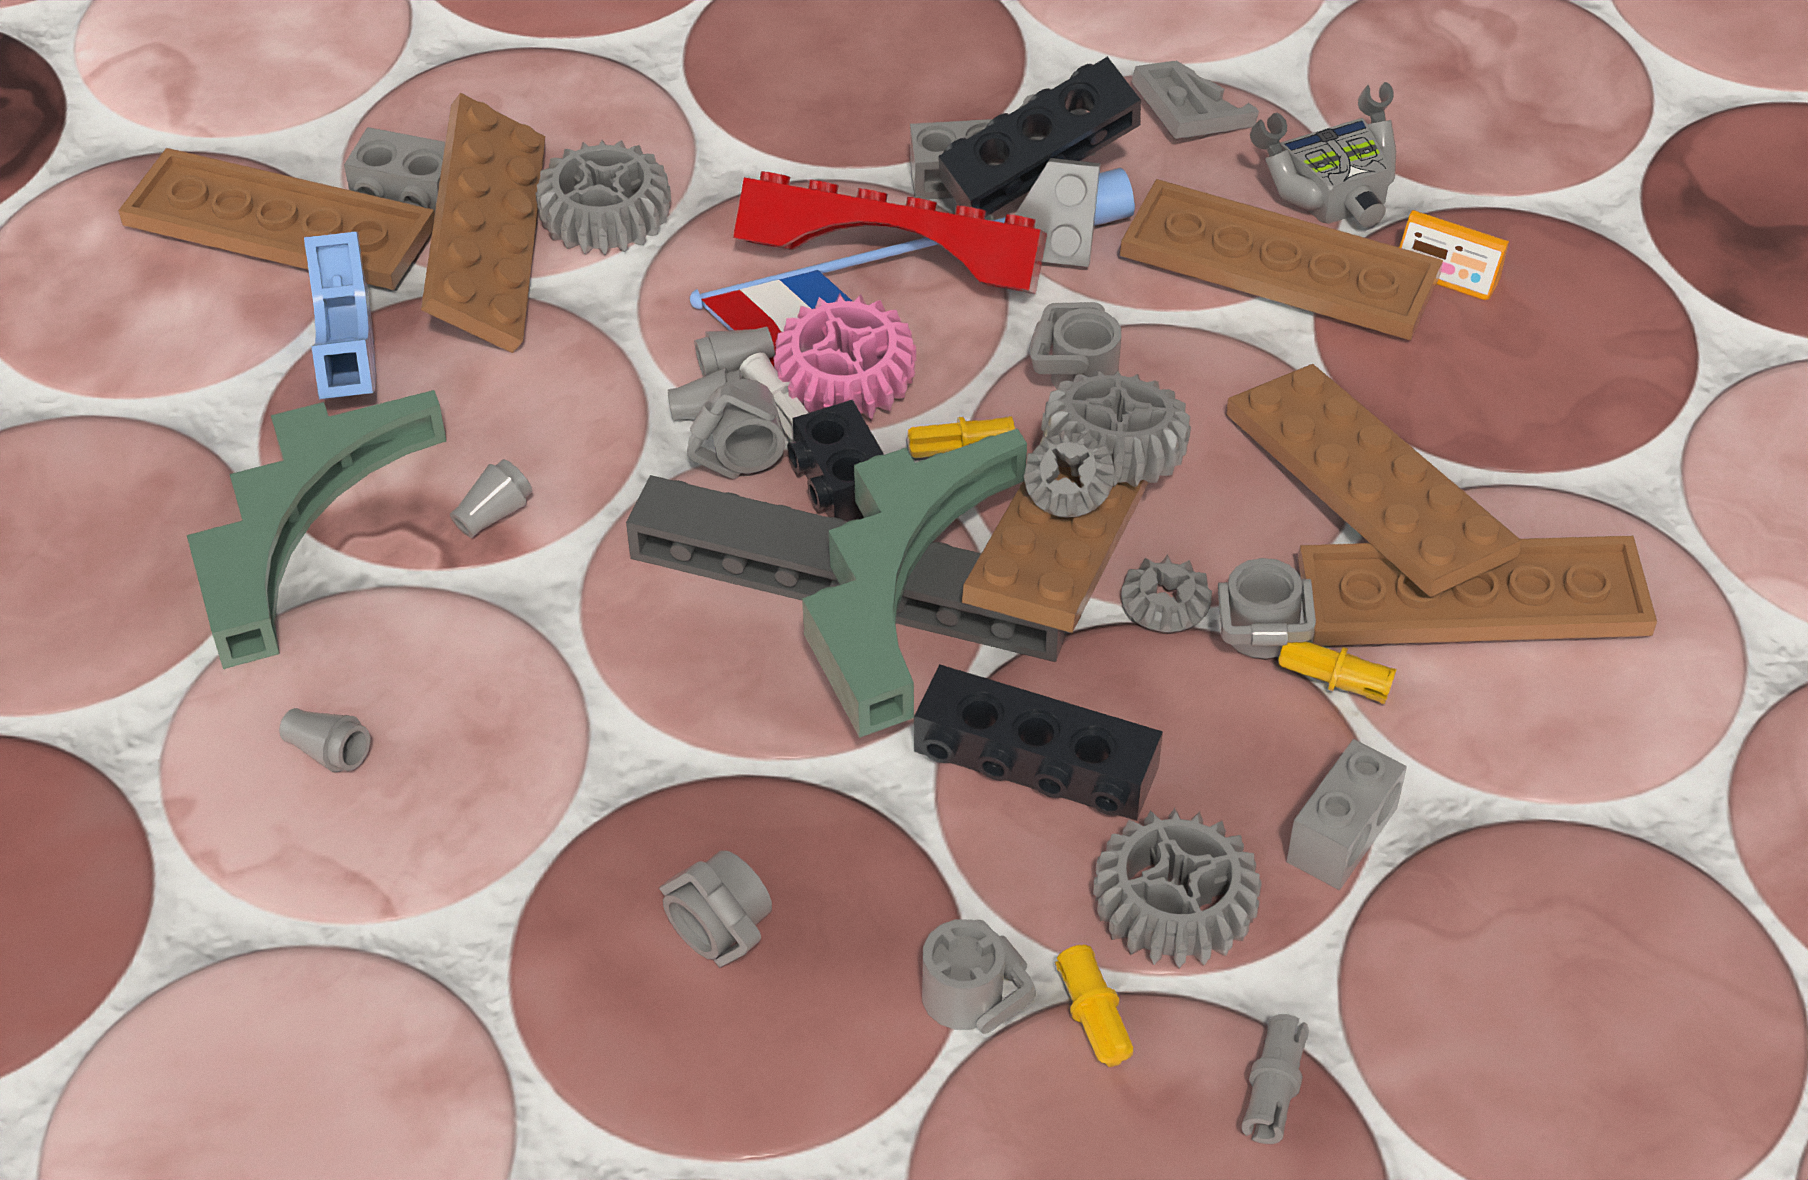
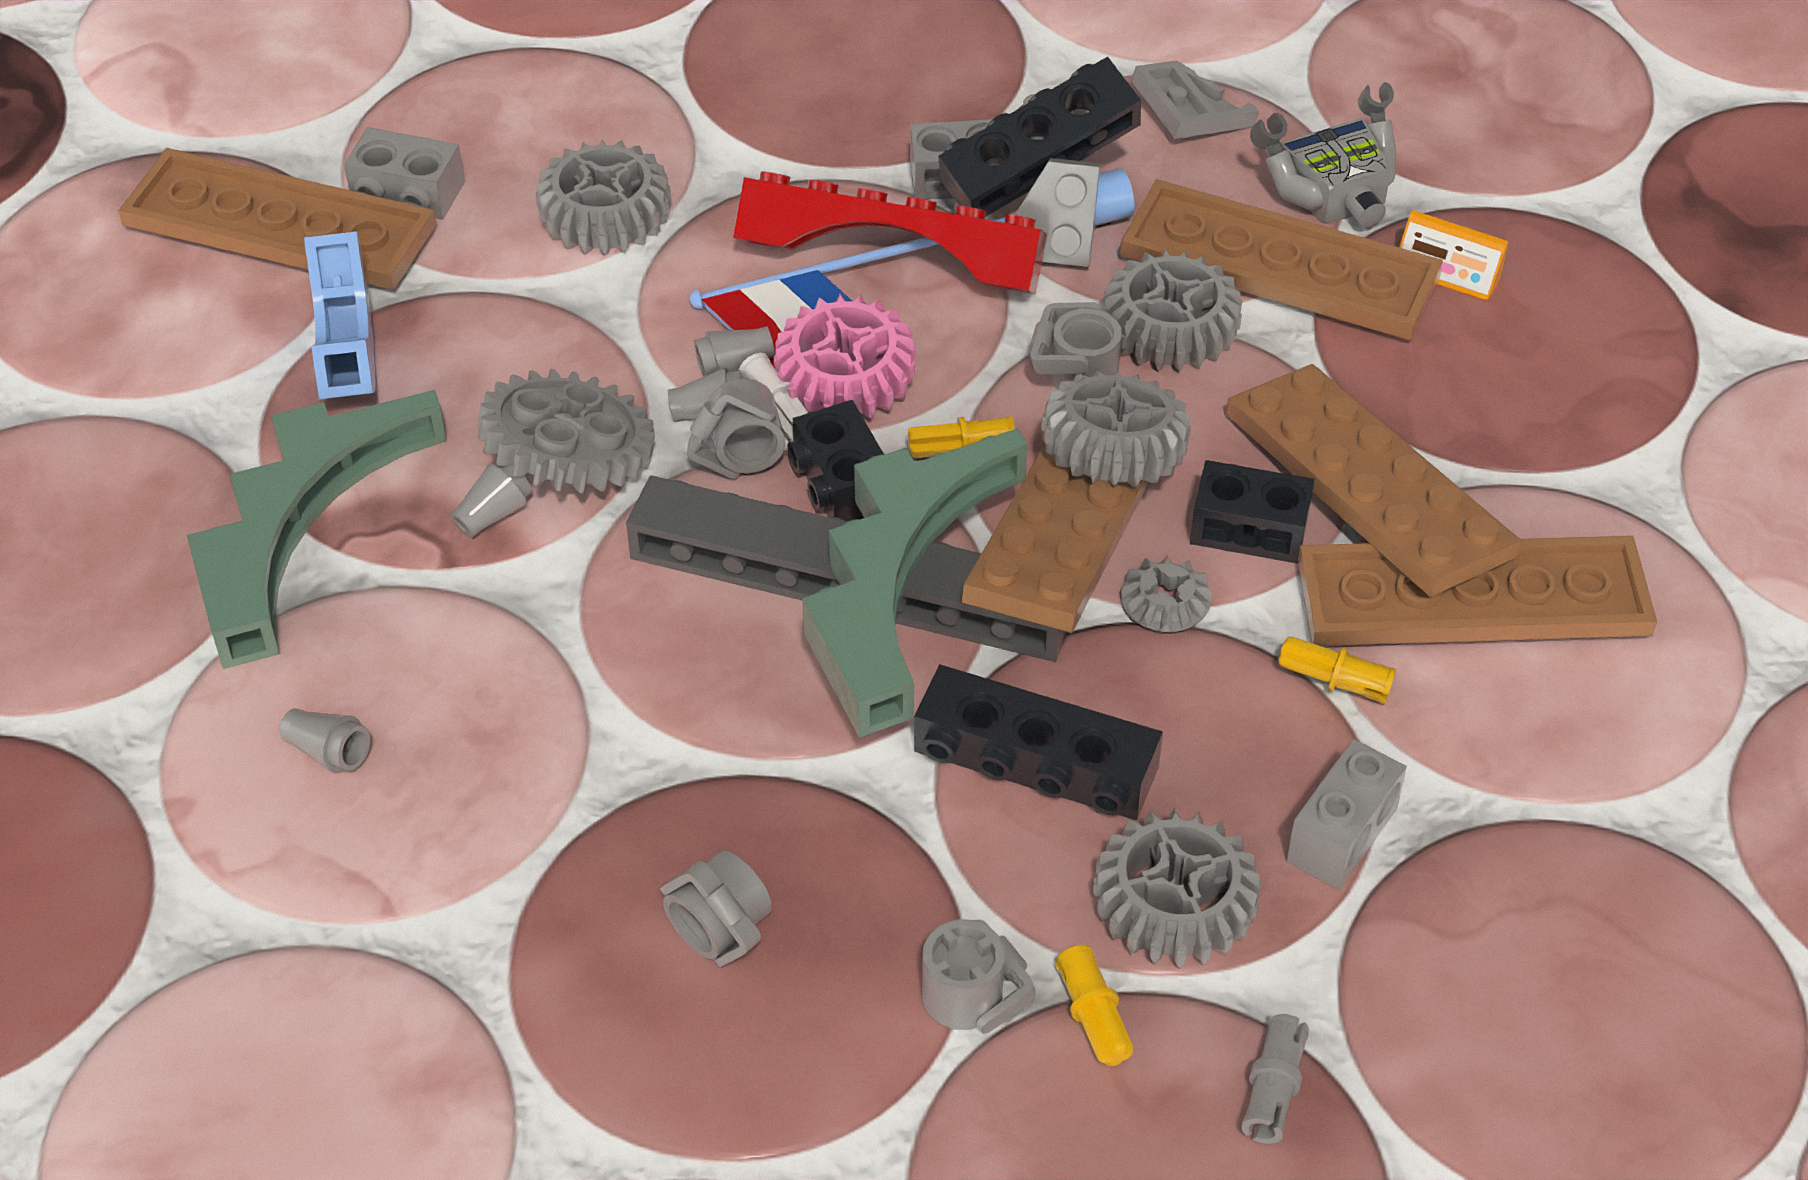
medium nougat plate [421,92,546,353] -> none
light grey gear [1024,429,1115,517] -> none
light grey piece [1218,558,1316,659] -> none
none -> light grey gear [477,369,655,493]
none -> light grey gear [1103,249,1242,372]
none -> black brick [1190,460,1315,564]

